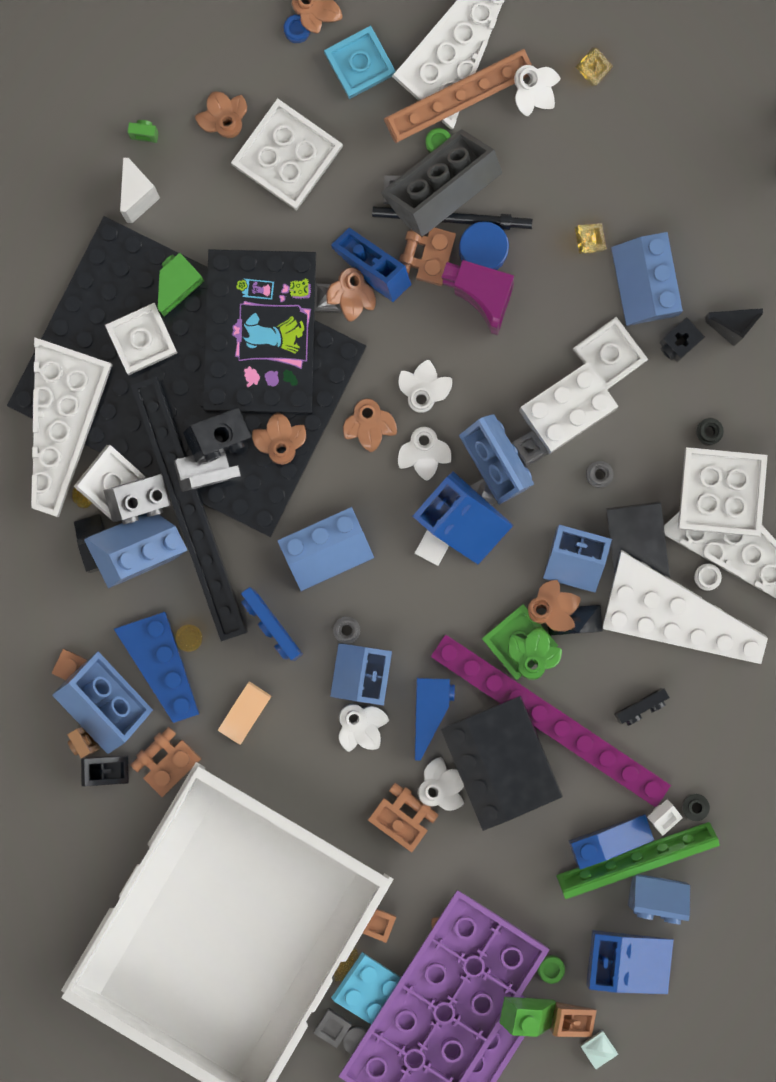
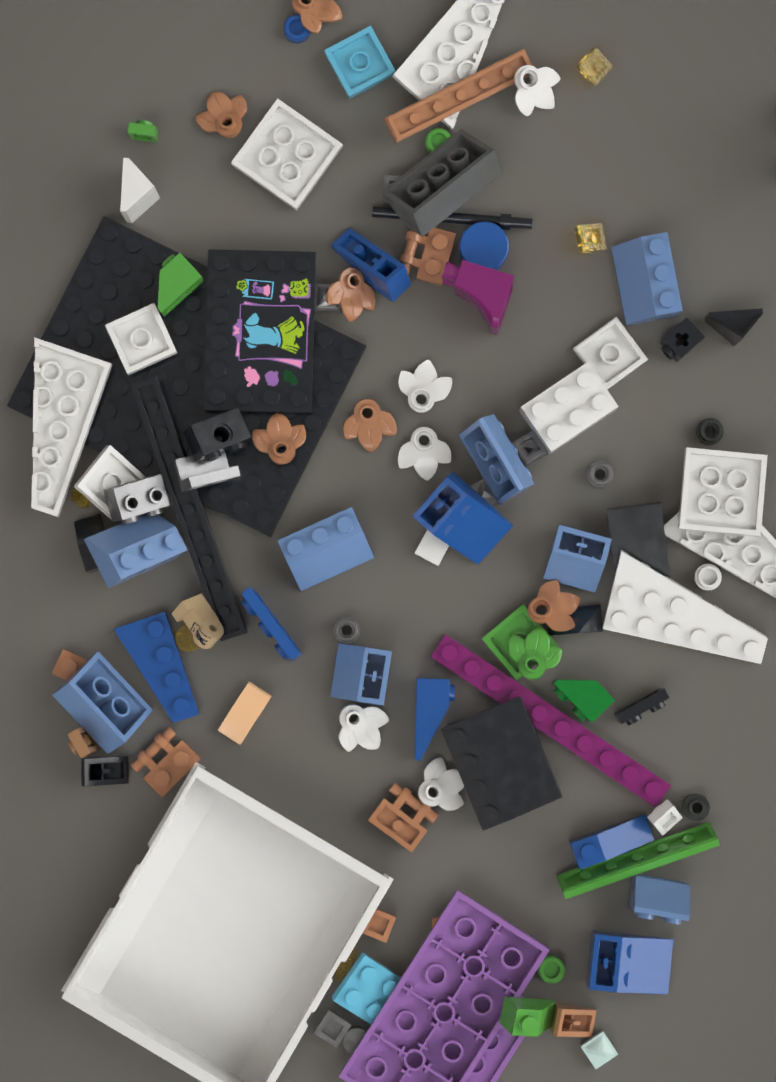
none -> tan leg [172,593,224,649]
none -> green slope [552,679,615,723]

